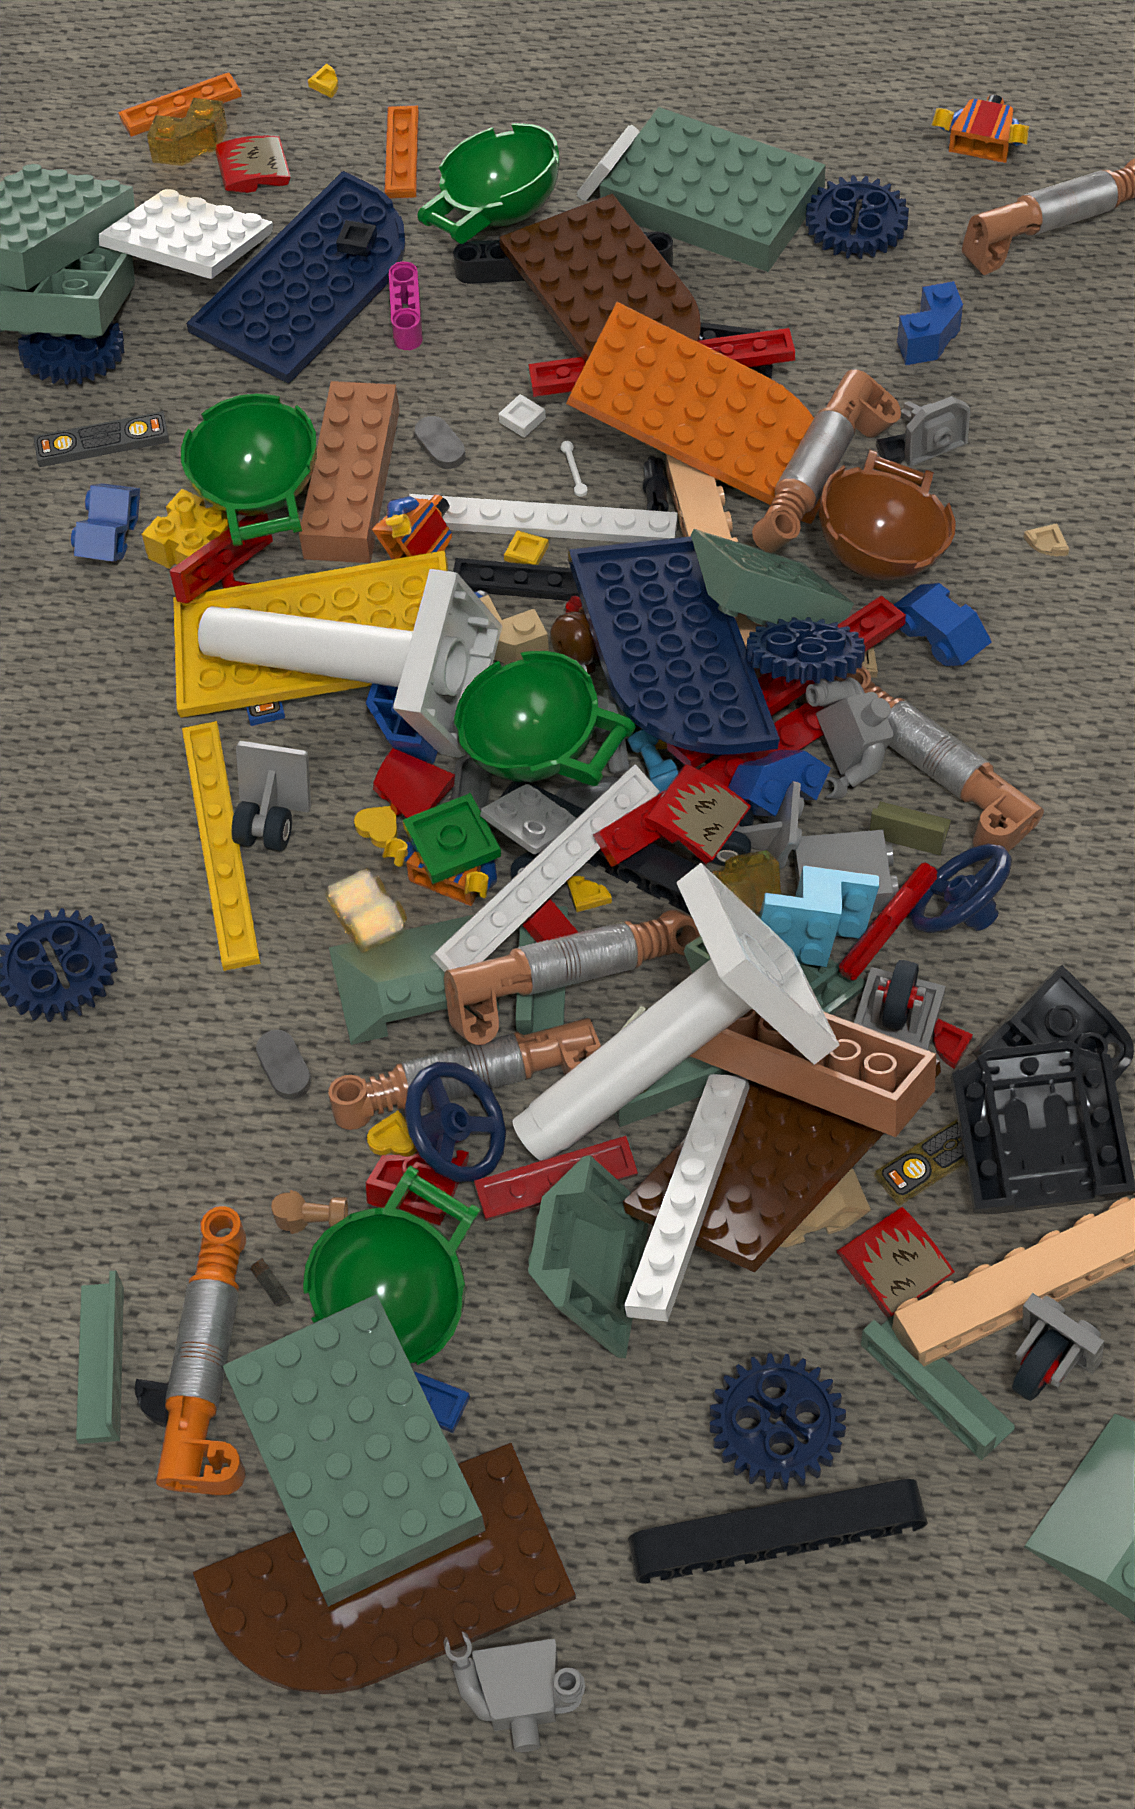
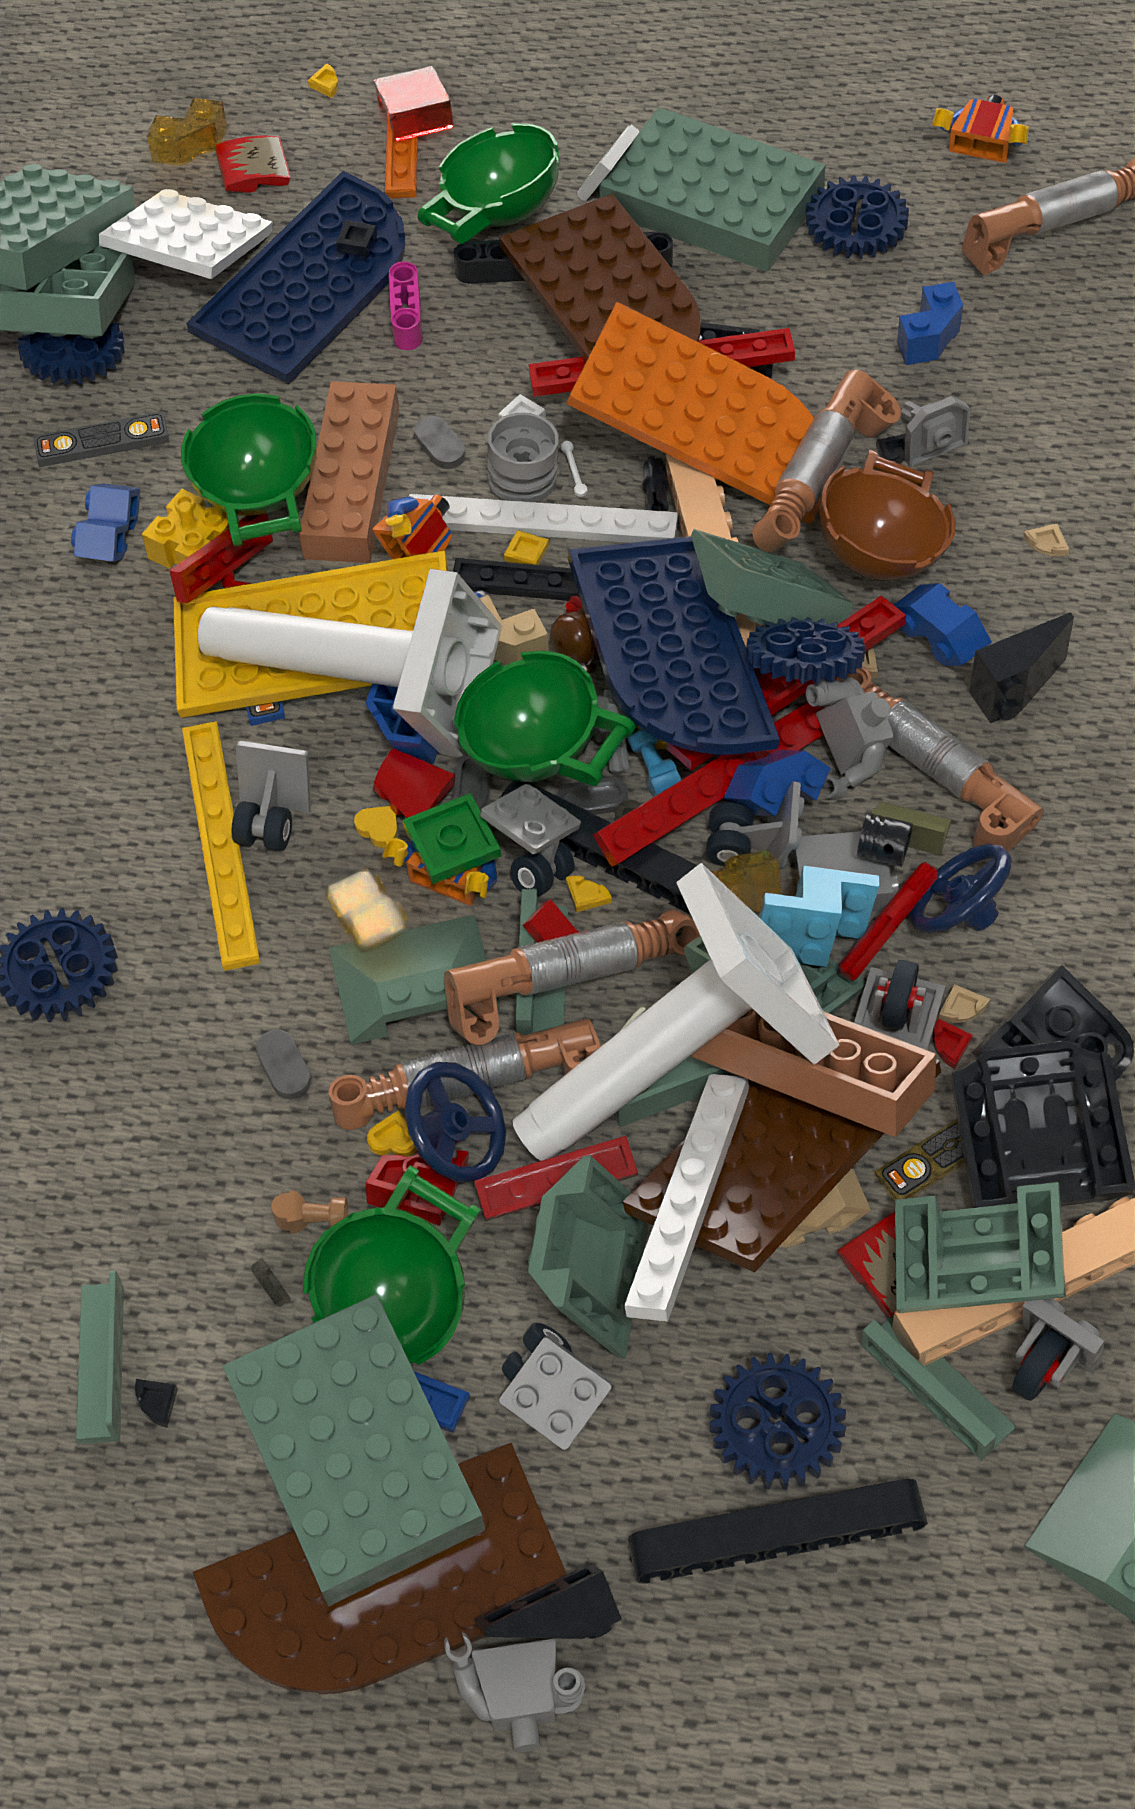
orange tile [118,72,242,137] -> none
piece [156,1206,246,1495] -> none
white plate [430,764,660,972] -> none
slope [644,764,751,864] -> none
none -> clear red panel [374,66,454,142]
none -> black slope [474,1563,622,1639]
none -> light grey wheel [487,413,558,502]
none -> light grey plate [499,1323,613,1450]
none -> black piece [857,812,913,867]
none -> sand green slope [895,1182,1066,1313]
none -> tan tile [938,984,990,1023]
none -> black slope [969,612,1074,724]

